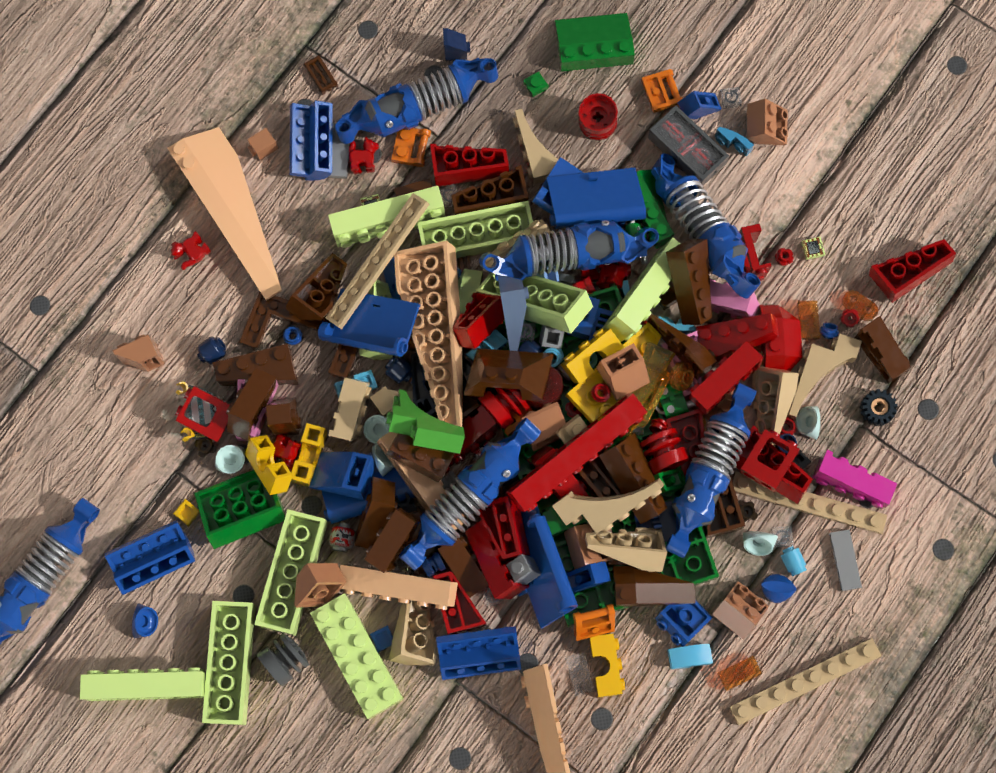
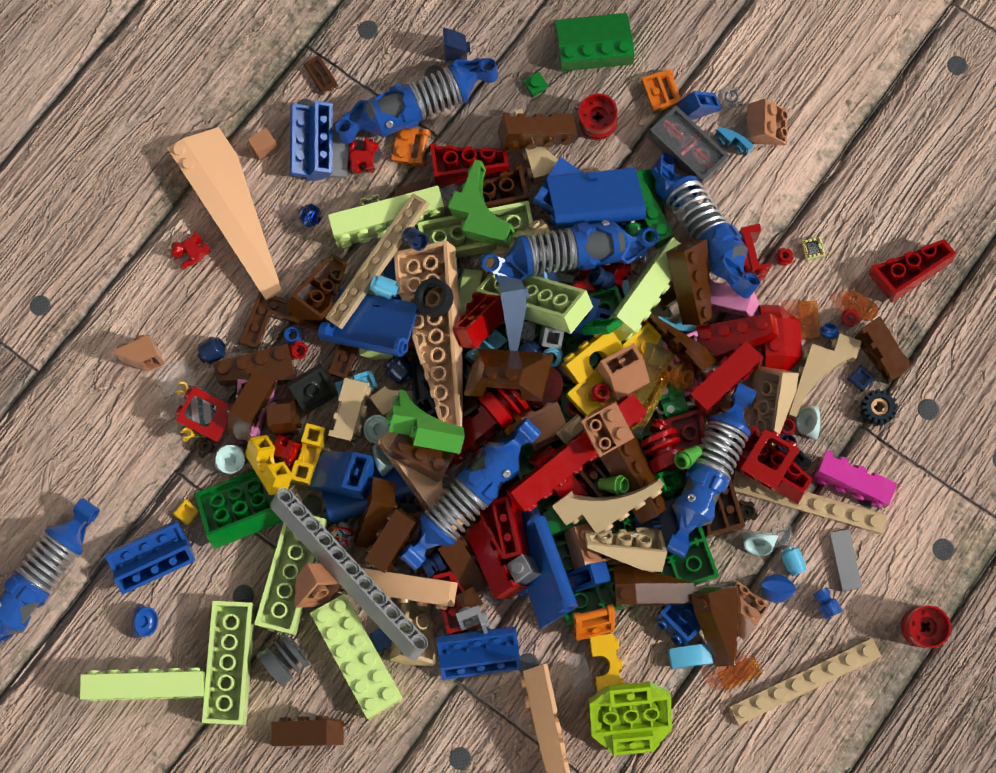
none -> clear piece [154,358,195,399]
none -> light grey beam [270,488,428,660]
none -> reddish brown wedge [271,716,344,747]
none -> pearl dark grey plate [286,364,338,415]
none -> red plate [289,341,308,359]
none -> clear blue gear [298,204,322,227]
none -> medium azure brick [370,275,400,300]
none -> dark blue wheel [402,227,428,251]
none -> black tyre [414,278,454,317]
none -> bright green arch [448,160,515,249]
none -> reddish brown plate [456,587,483,608]
none -> light grey bracket [456,605,490,634]
none -> reddish brown wedge [498,113,577,152]
none -> nougat slope [580,402,634,457]
none -> green tile [581,318,622,335]
none -> dark blue wheel [588,266,615,291]
none -> lime piece [589,681,672,756]
none -> bright green cone [598,475,629,495]
none -> bright green cone [674,445,702,469]
none -> reddish brown wedge [691,586,741,667]
none -> blue piece [813,587,843,620]
none -> dark blue tile [847,365,876,392]
none -> red wheel [900,605,951,648]

